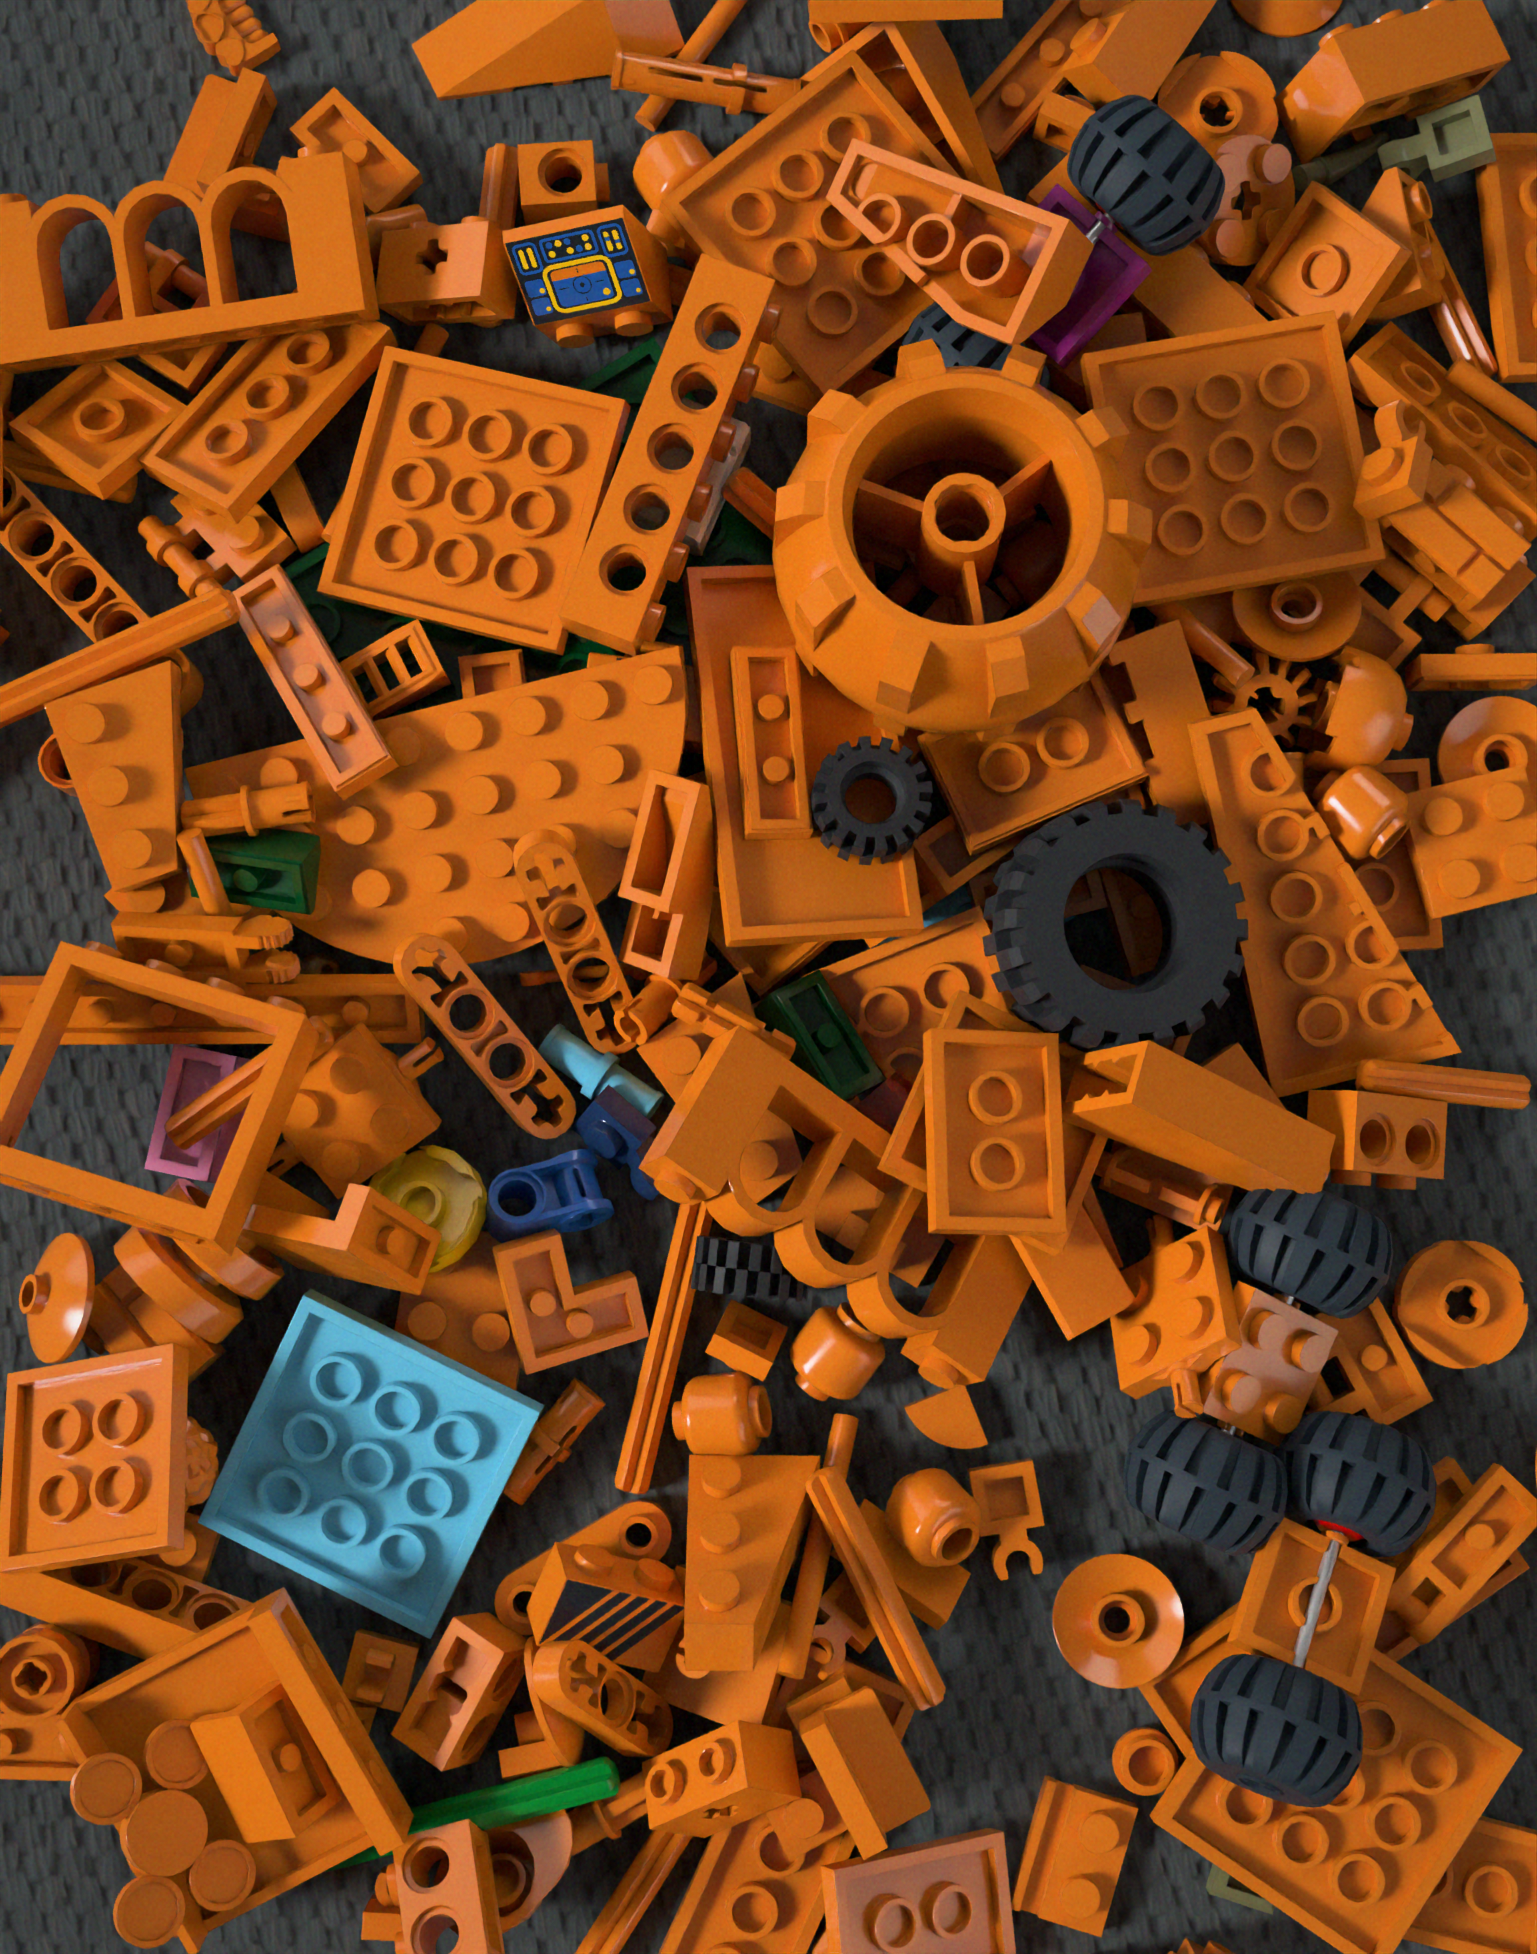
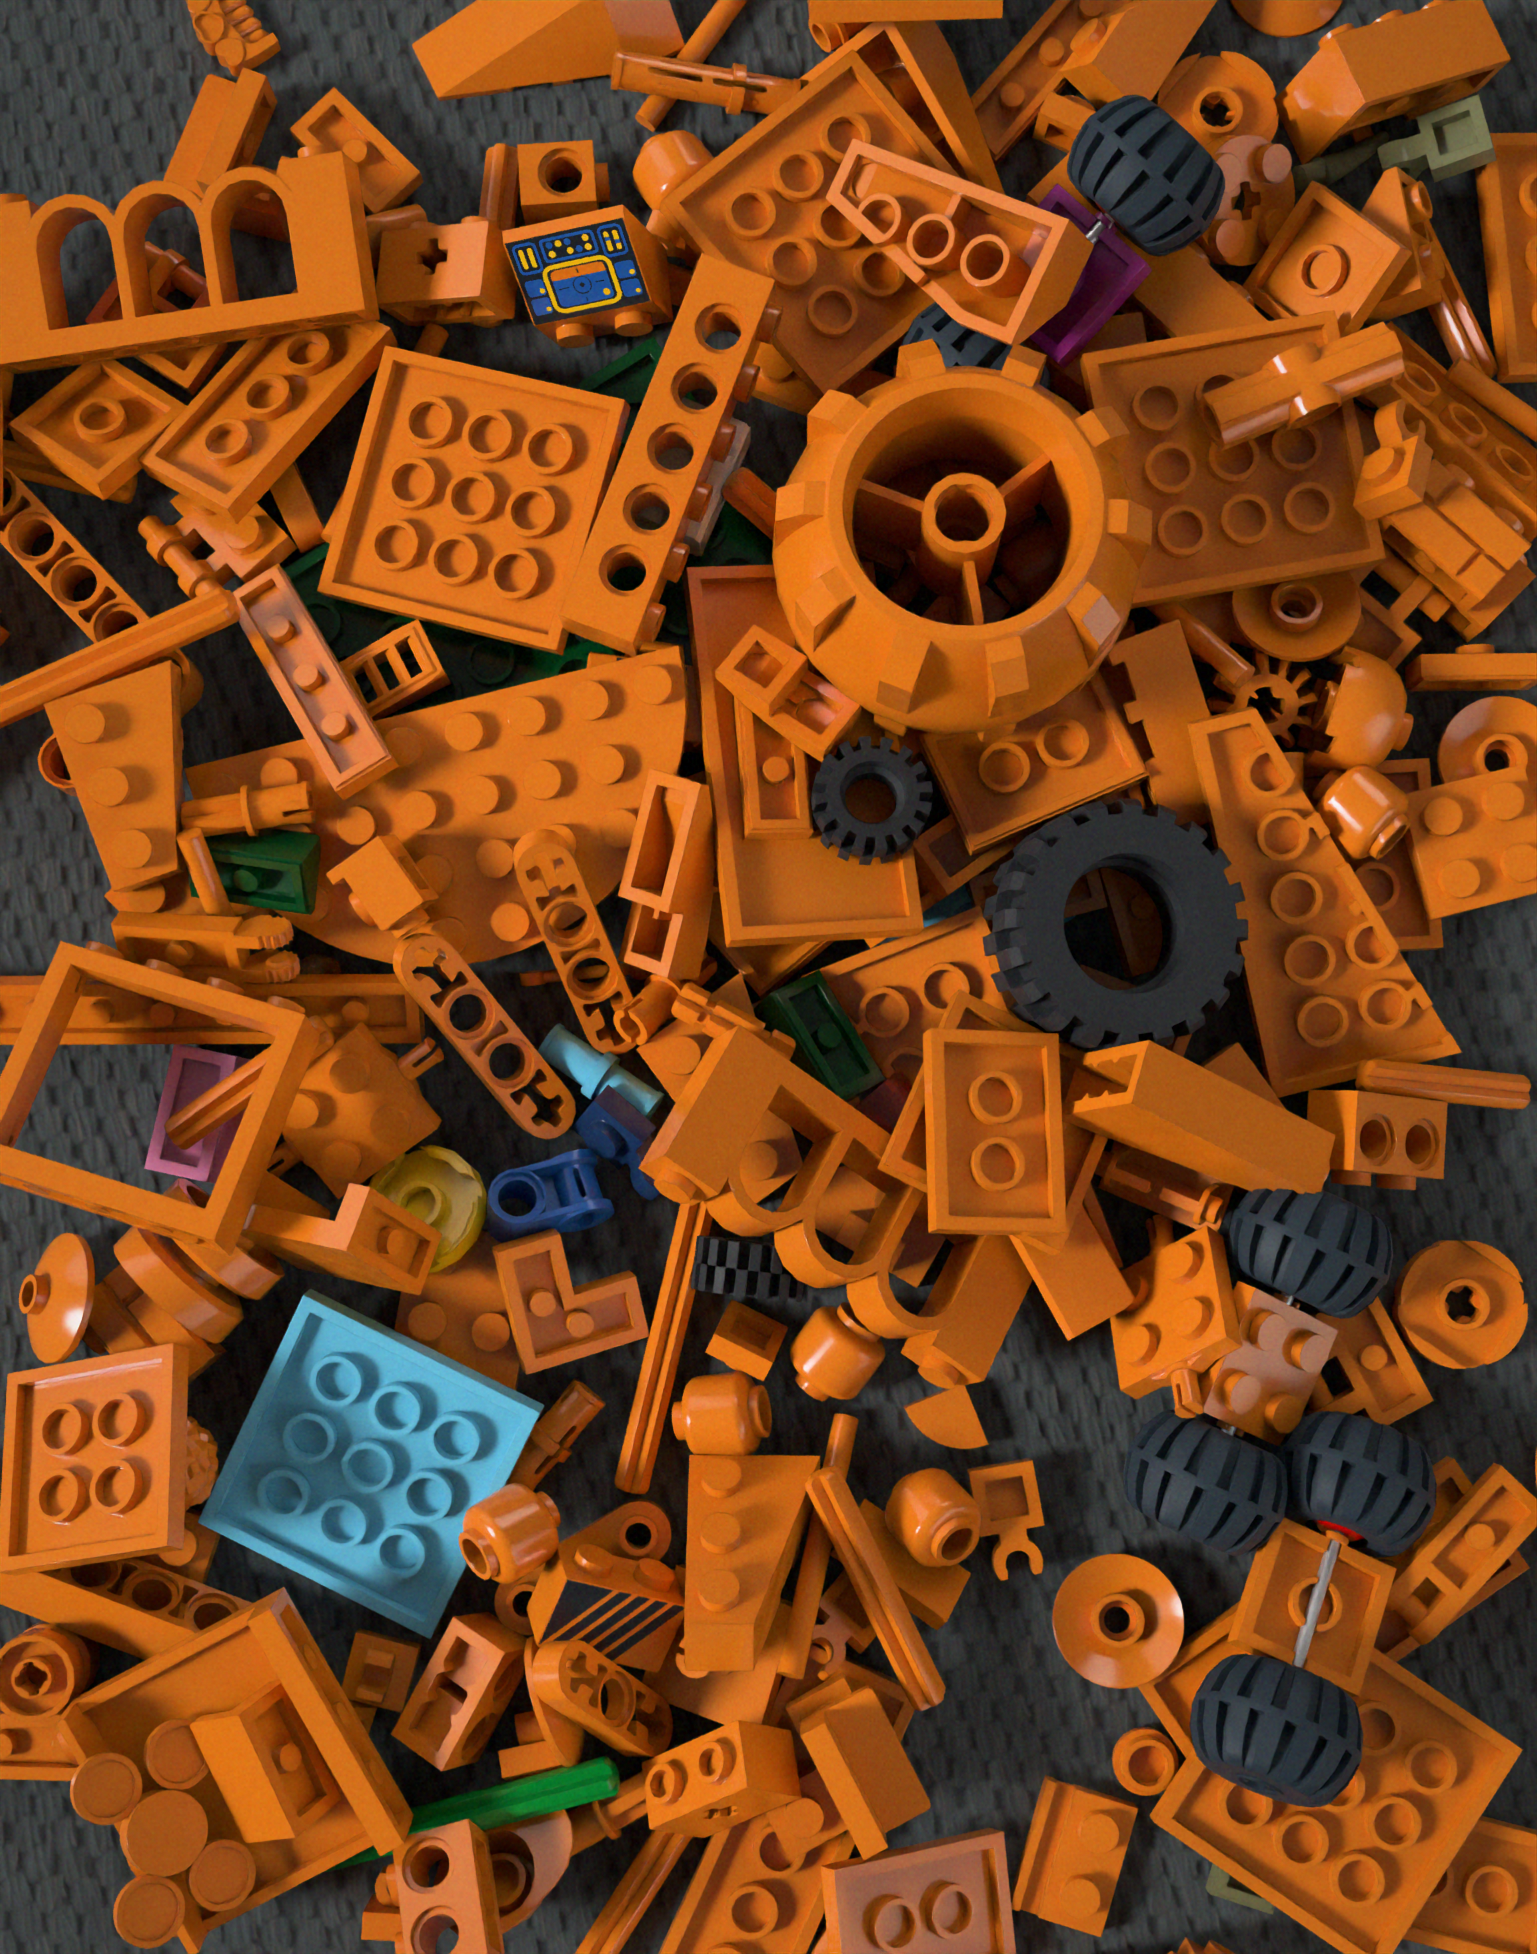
orange tile [458,649,527,699] -> none
none -> orange brick [326,834,440,941]
none -> orange head [458,1483,561,1584]
none -> orange slope [715,624,862,762]
none -> orange piece [1199,322,1405,451]

